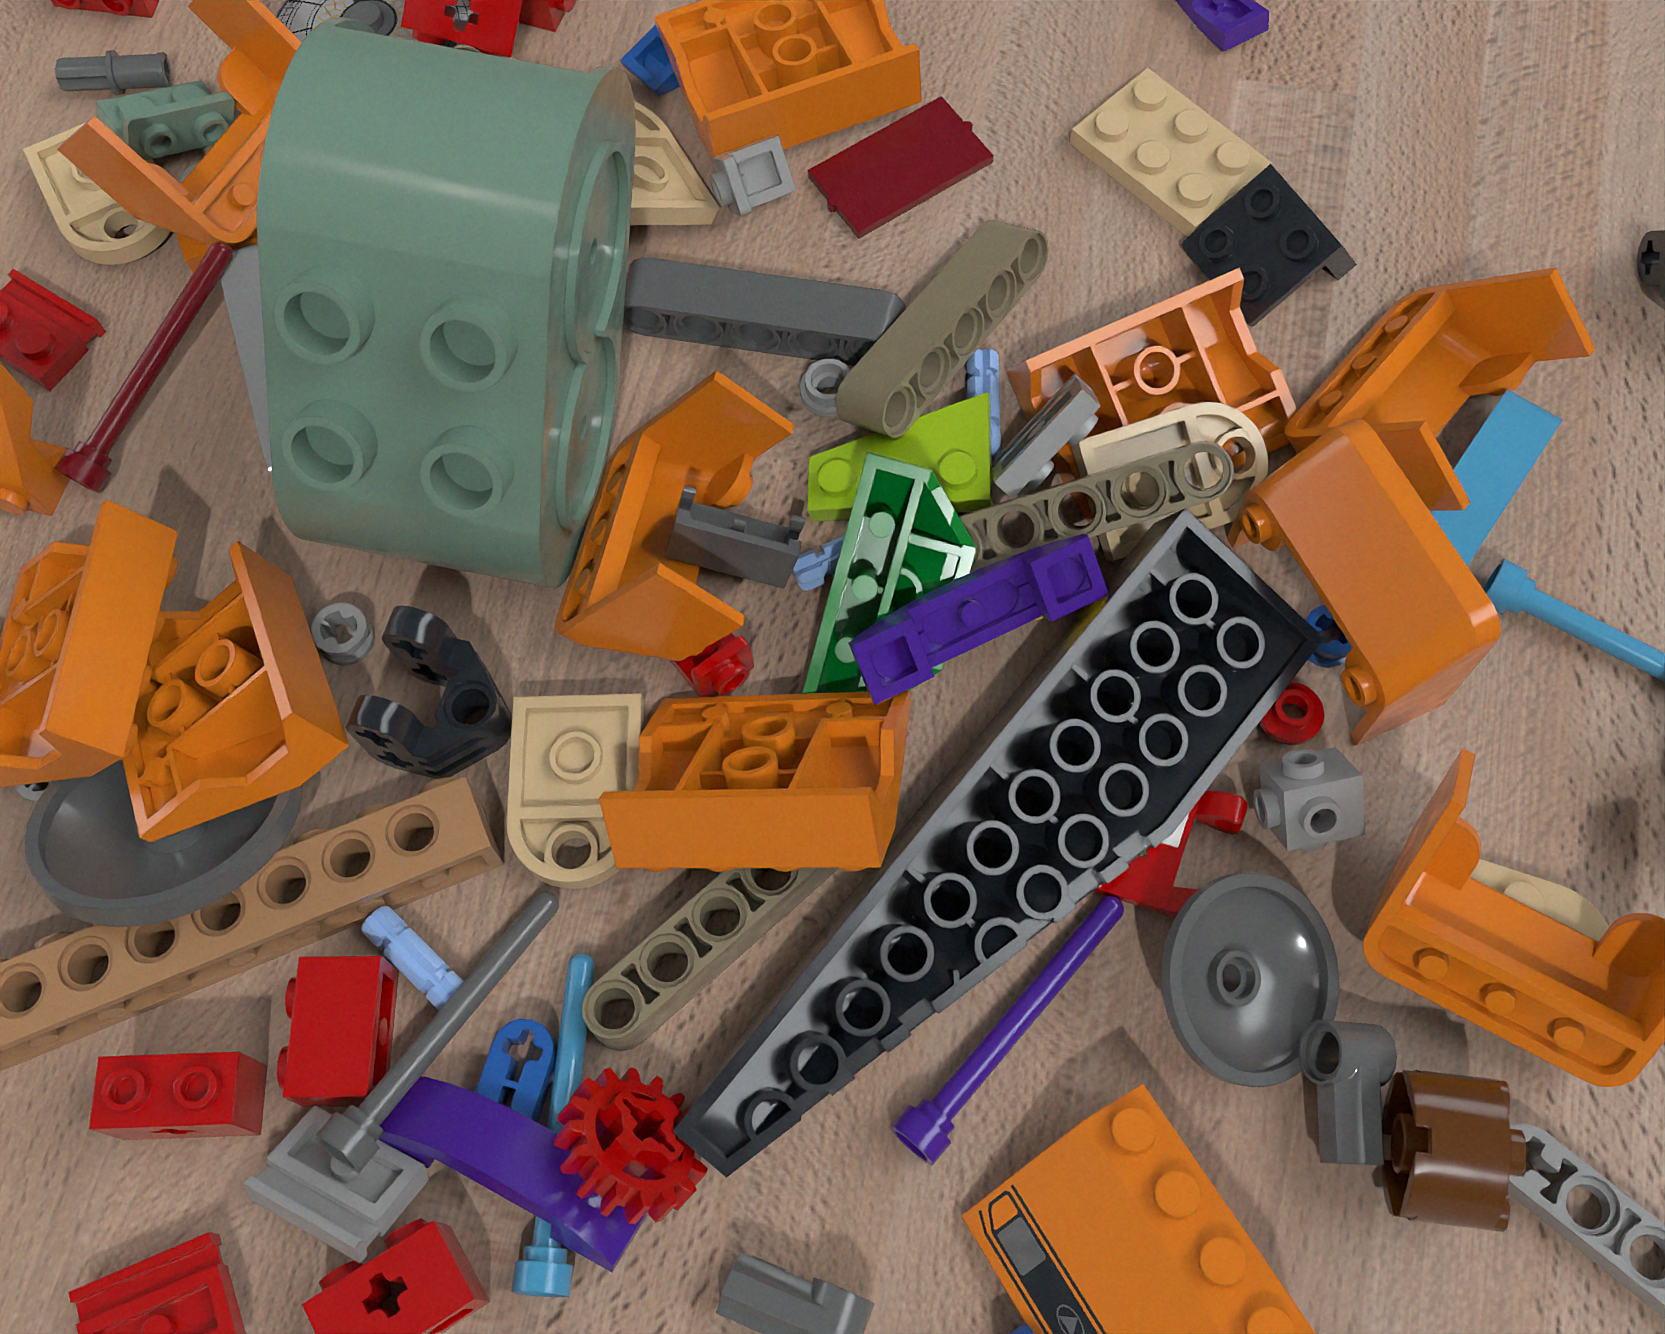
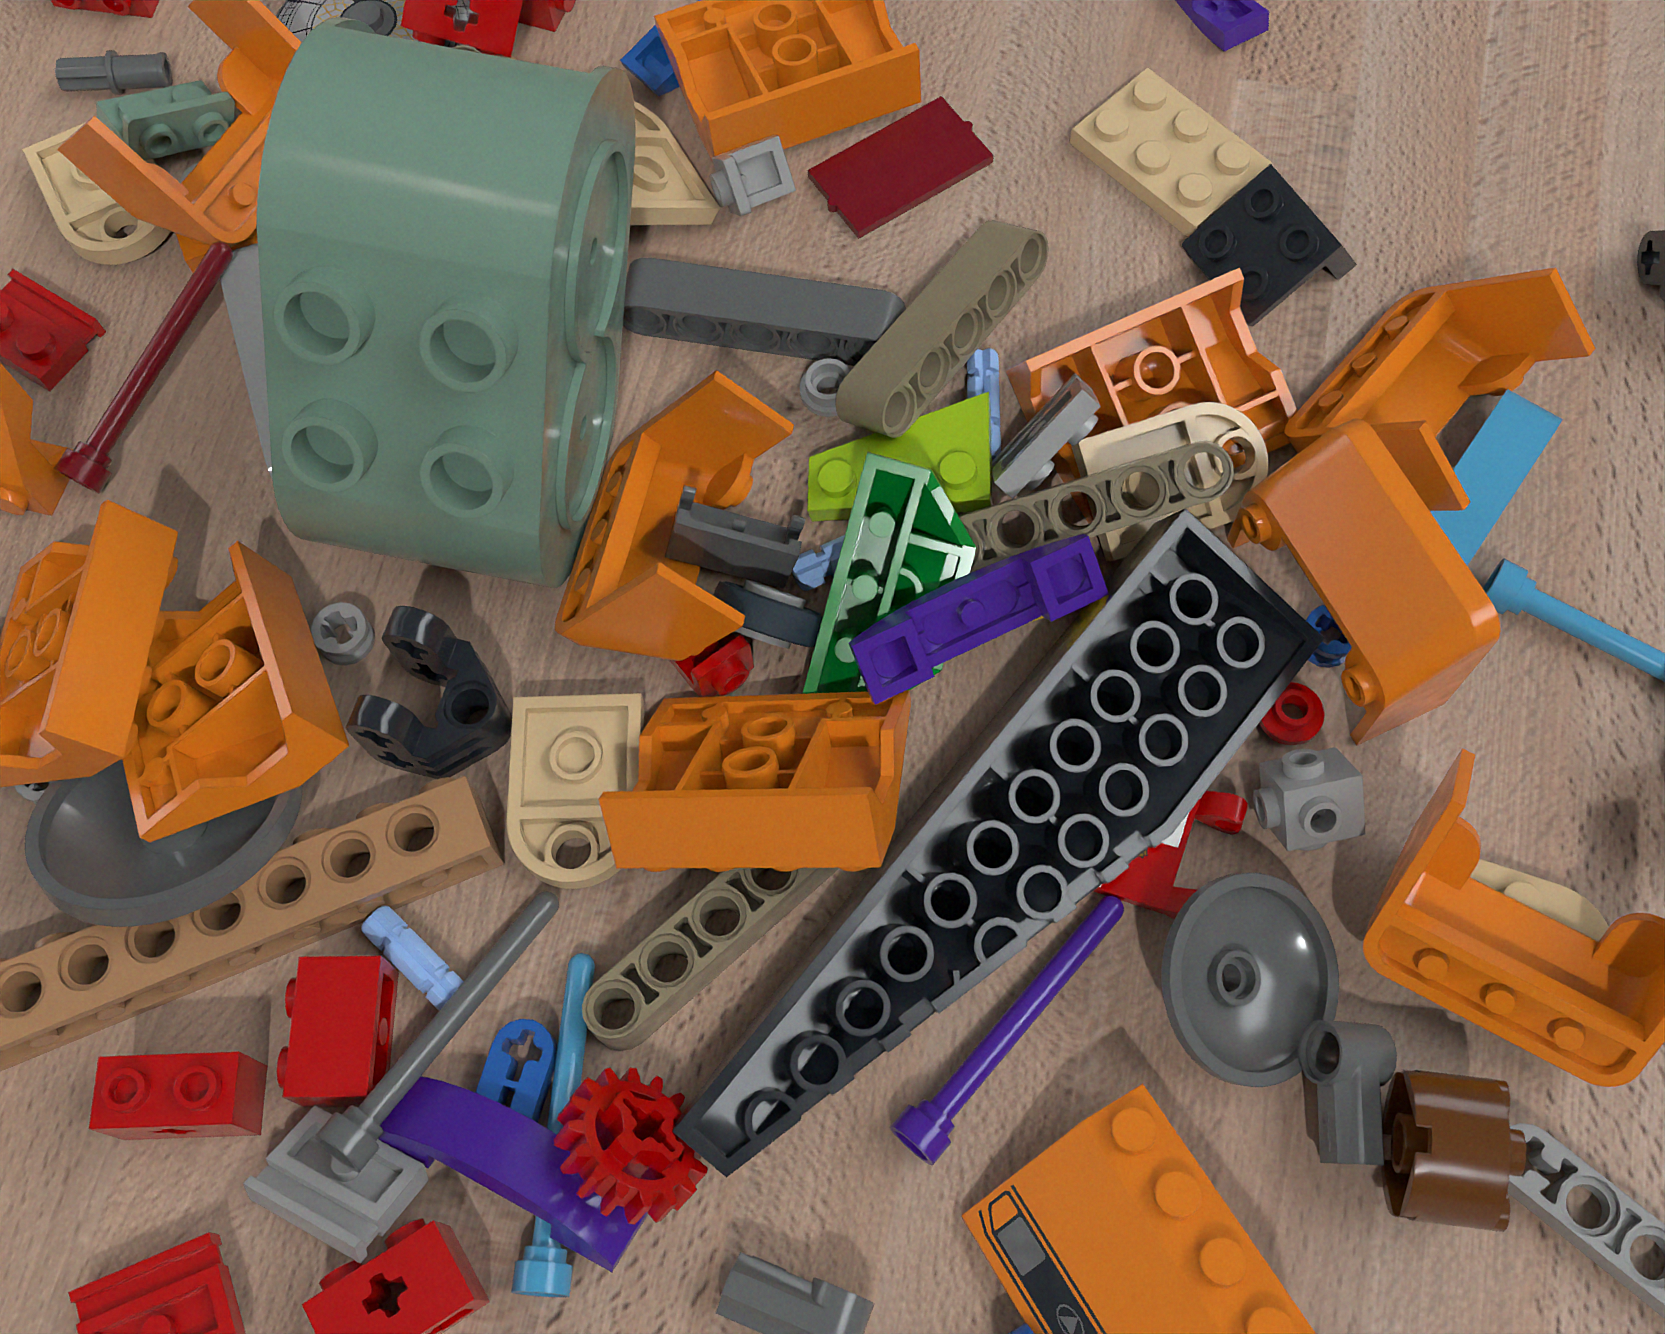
none -> black wheel [713,580,823,649]

